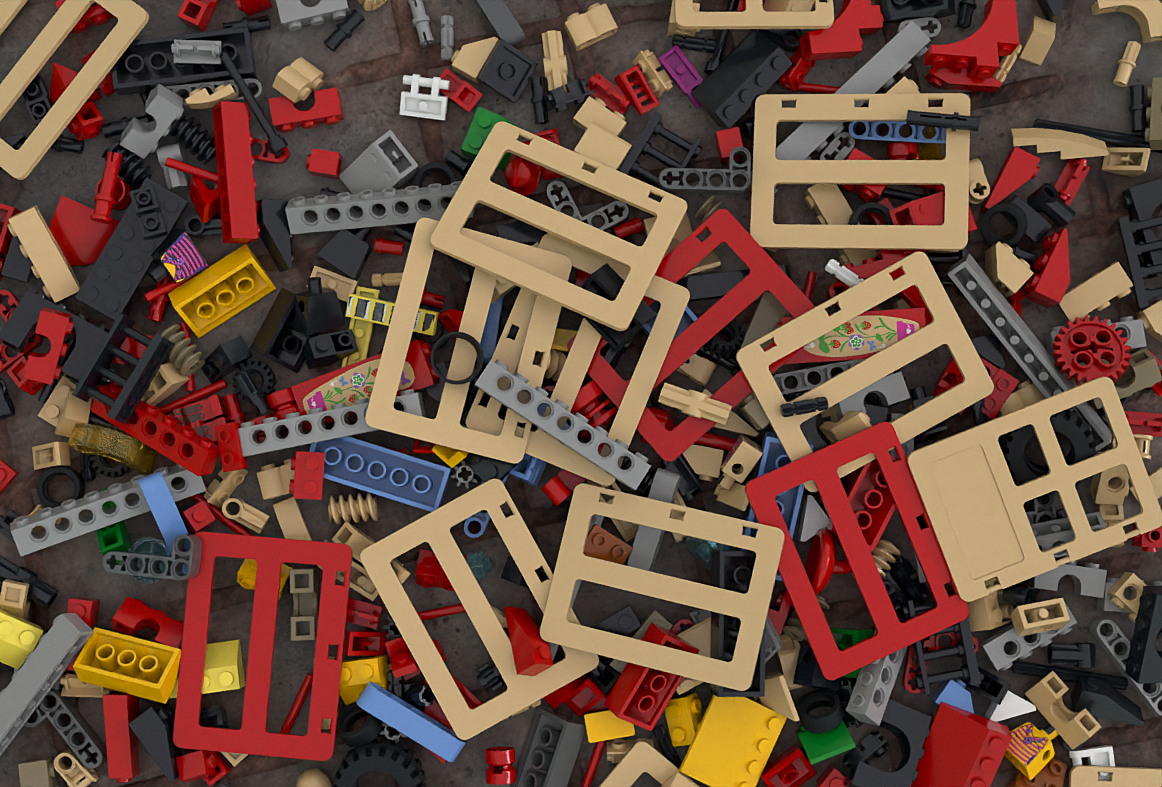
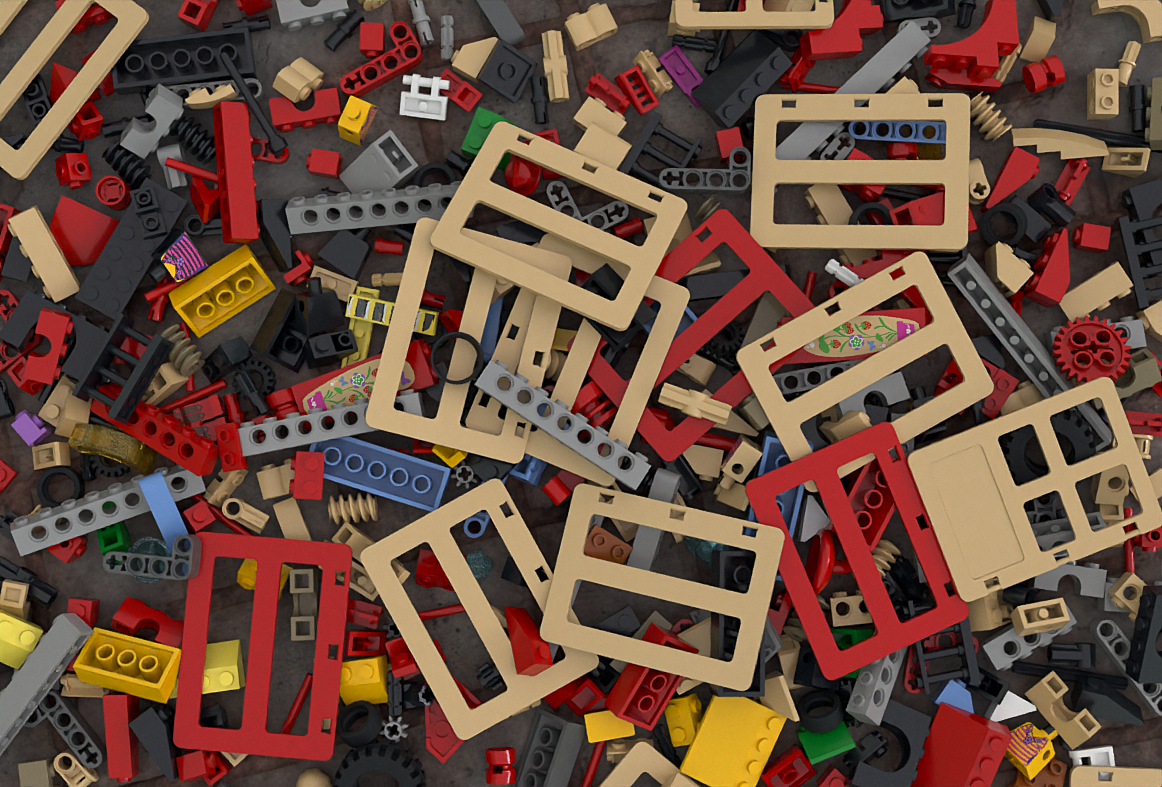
red pin [90,152,123,224] -> none
light grey hinge [171,40,222,64] -> none
medium blue beam [356,682,466,762] -> none
black hinge [545,78,594,113] -> none
black axle [781,397,828,417] -> none
black pin [906,110,980,132] -> none
none -> medium lavender brick [11,410,54,446]
none -> red brick [47,534,89,563]
none -> red brick [55,153,92,189]
none -> red bracket [283,250,314,286]
none -> yellow torso [337,95,378,147]
none -> red beam [340,21,423,98]
none -> red brick [359,22,386,59]
none -> tan brick [827,590,873,627]
none -> tan piece [970,92,1012,142]
none -> red wheel [1022,55,1065,94]
none -> red brick [1072,223,1111,254]
none -> tan brick [1087,68,1119,121]
none -> red bar [1123,508,1135,574]

